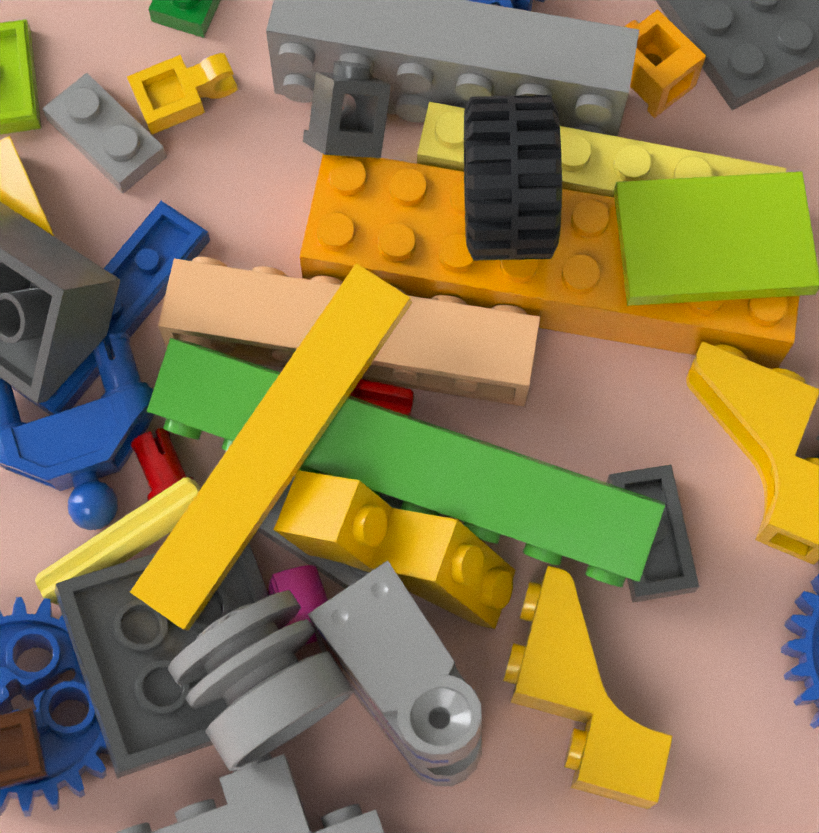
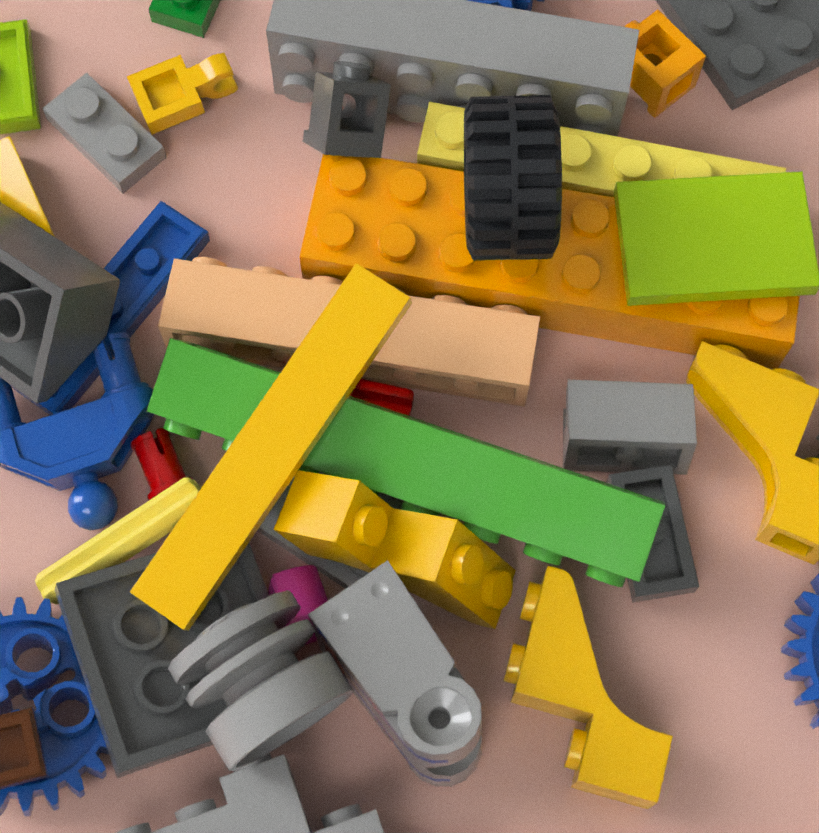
none -> light grey hinge [563,379,697,475]

